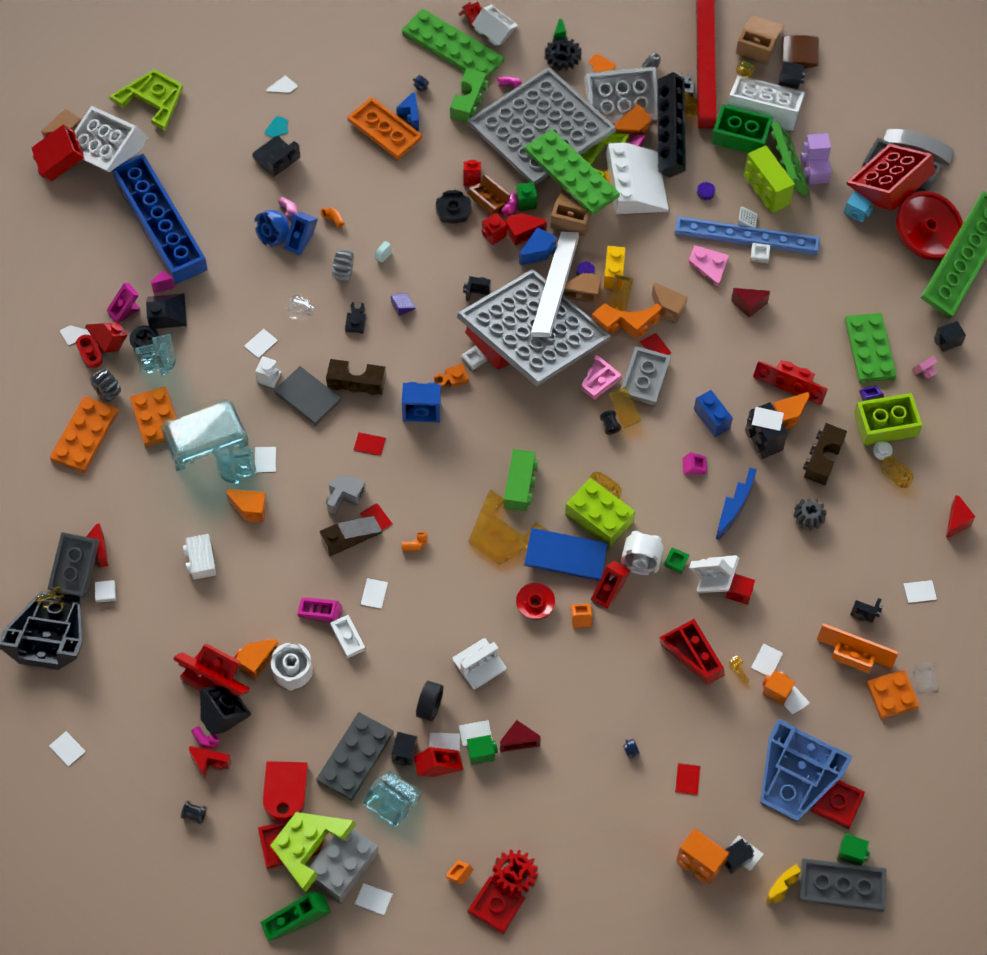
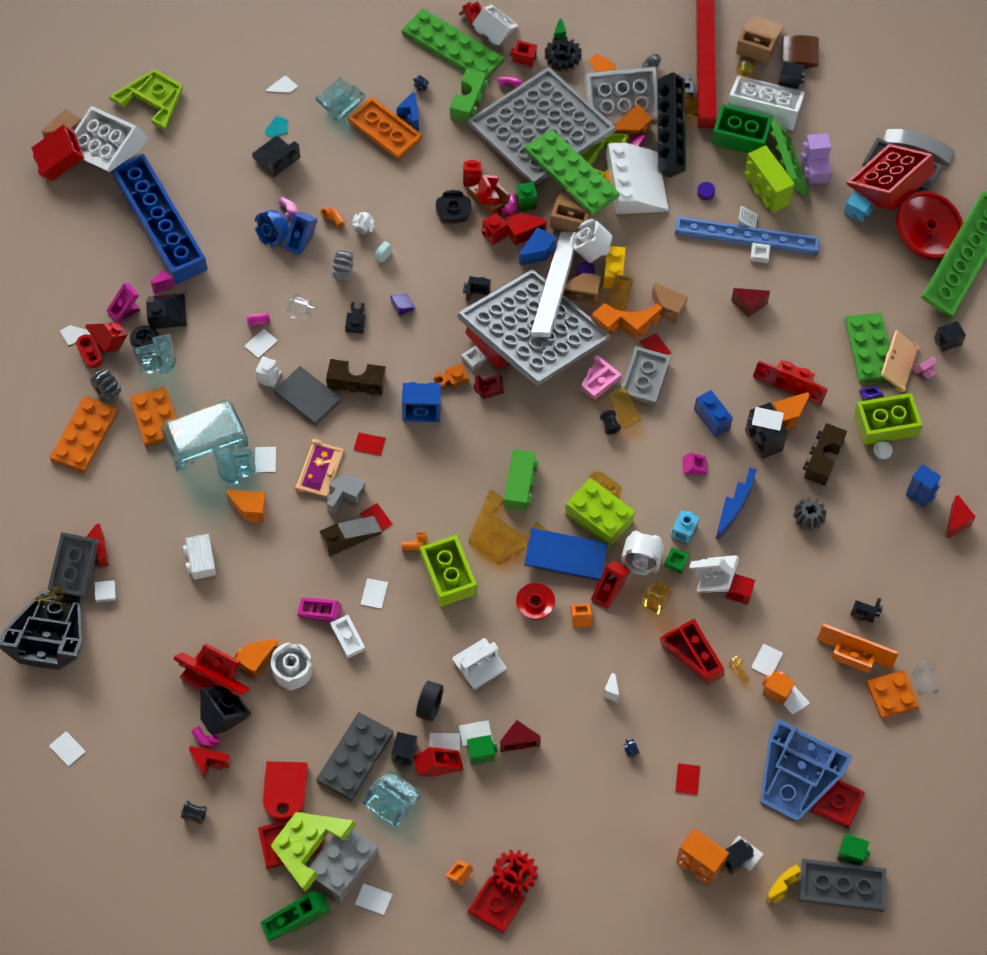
bright pink wing [689,245,729,287] -> none
clear yellow beam [881,456,914,488] -> none
white sticker [904,580,937,603] -> none
none -> dark pink pin [246,312,270,328]
none -> door [294,439,344,498]
none -> clear light blue brick [316,76,366,121]
none -> white gear [352,212,375,235]
none -> lime brick [420,535,477,607]
none -> dark red bracket [473,374,504,399]
none -> red panel [476,175,499,204]
none -> red brick [510,40,537,69]
none -> white brick [570,219,612,263]
none -> white slope [604,673,619,703]
none -> clear yellow slope [642,580,674,614]
none -> medium azure brick [671,510,699,545]
none -> light nougat door [881,330,920,393]
none -> blue brick [906,464,941,506]

